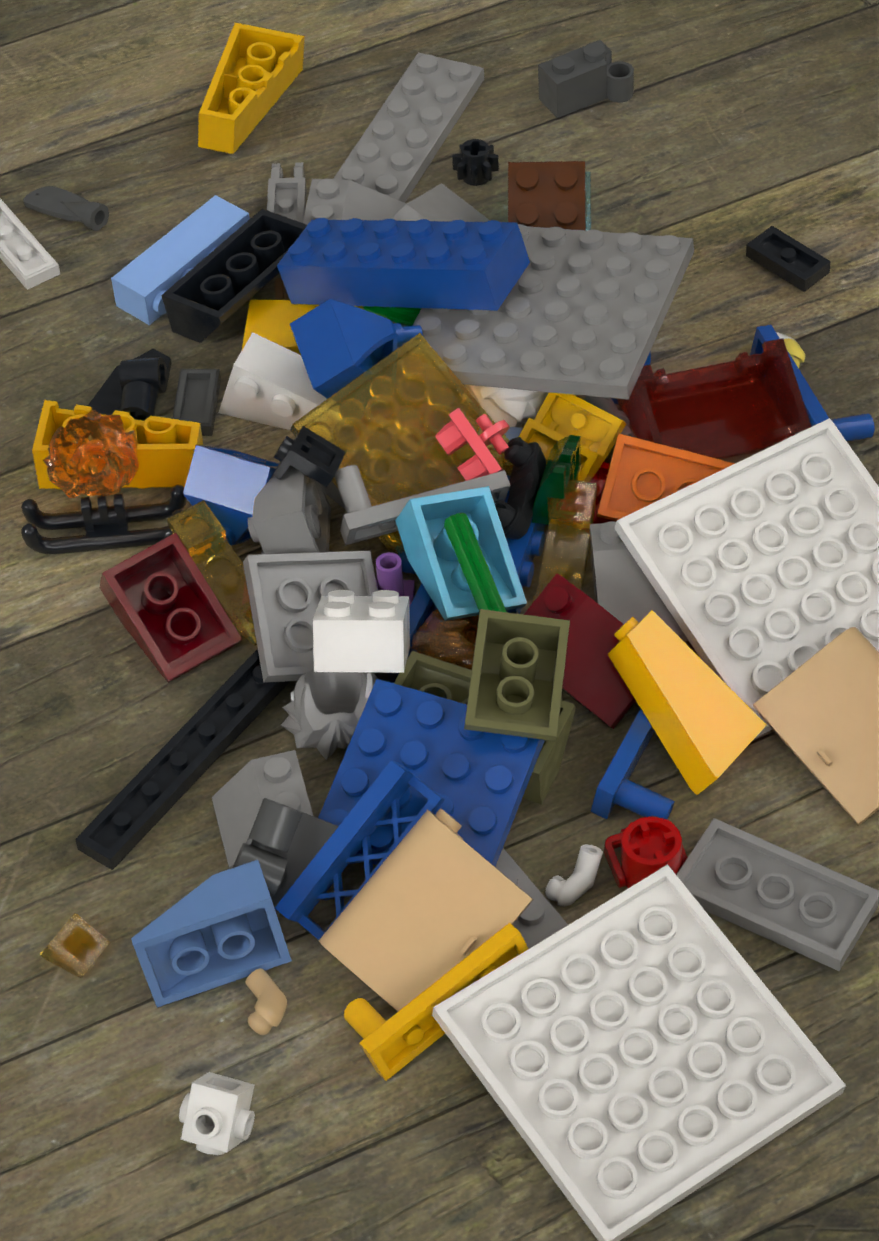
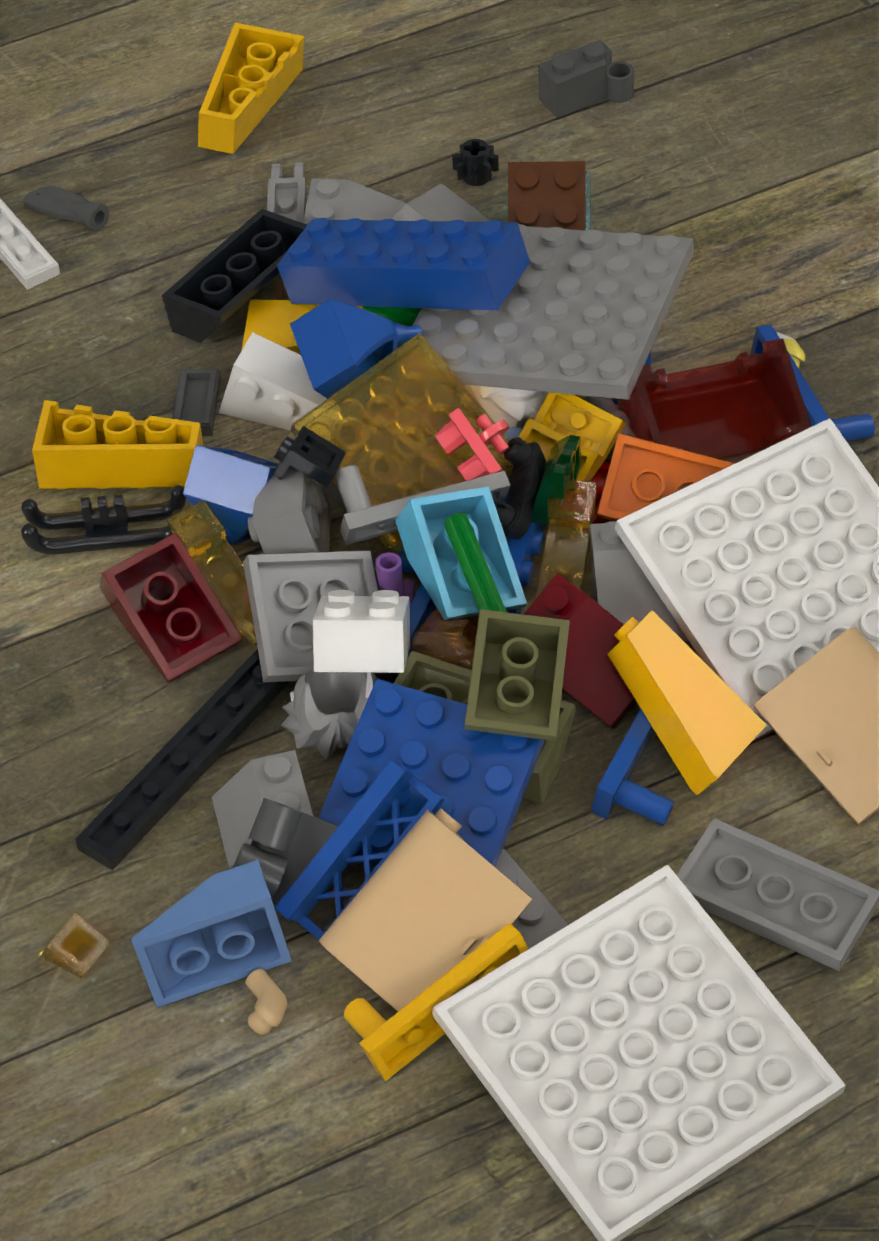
clear orange hair [43,410,139,498] -> none
black panel [87,348,172,421] -> none
light blue brick [111,195,250,325] -> none
white brick [179,1072,255,1155] -> none
light grey plate [333,52,484,202] -> none
white arm [545,844,603,906] -> none
red piece [603,816,688,888] -> none
black plate [746,226,831,292] -> none

